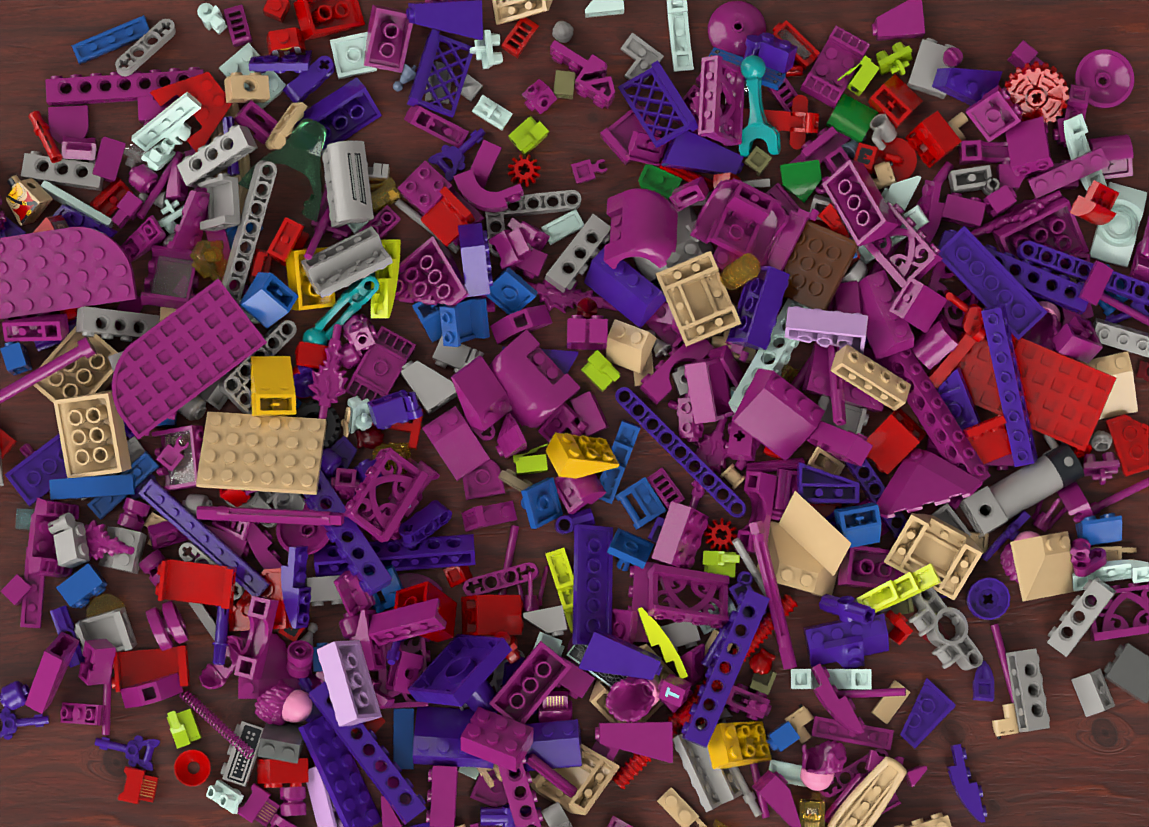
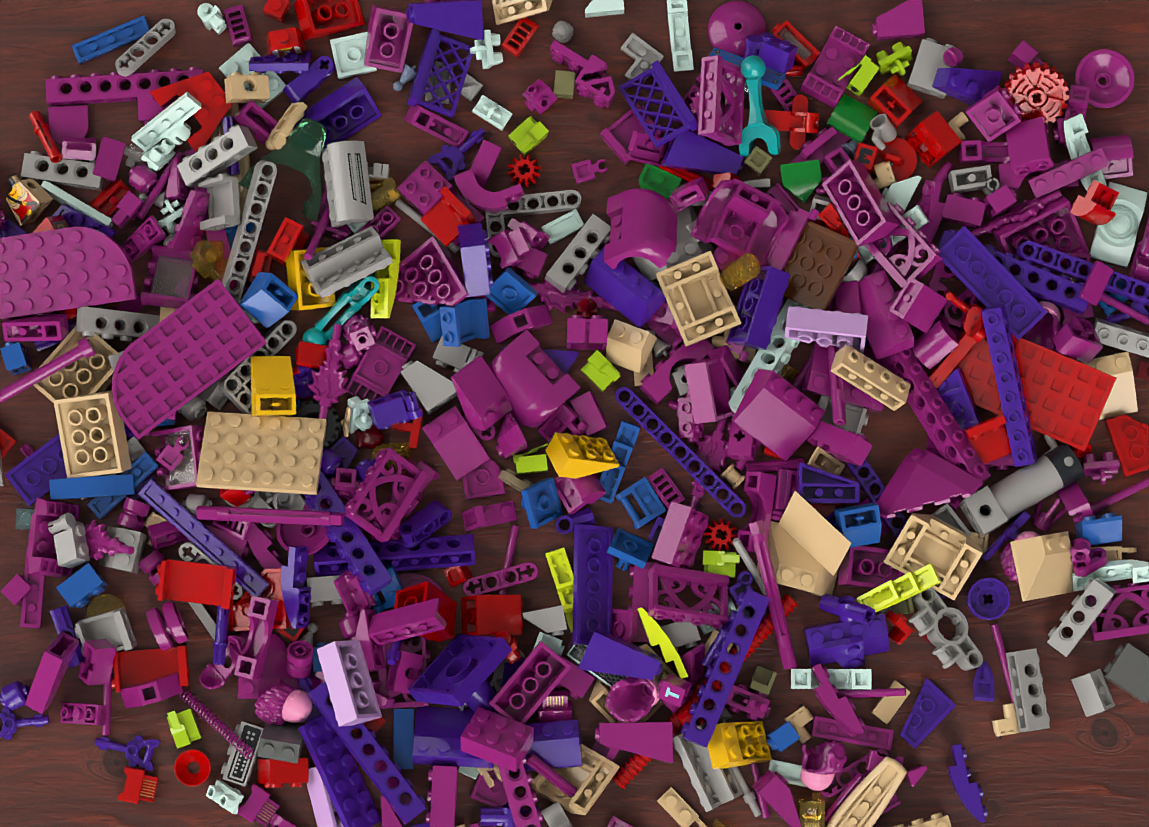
magenta wheel [280,786,307,816] -> none
magenta plant [515,565,549,611] -> none
red animal [749,648,776,675] -> none
red slope [866,407,927,475] -> none
light grey piece [1090,430,1112,451] -> none

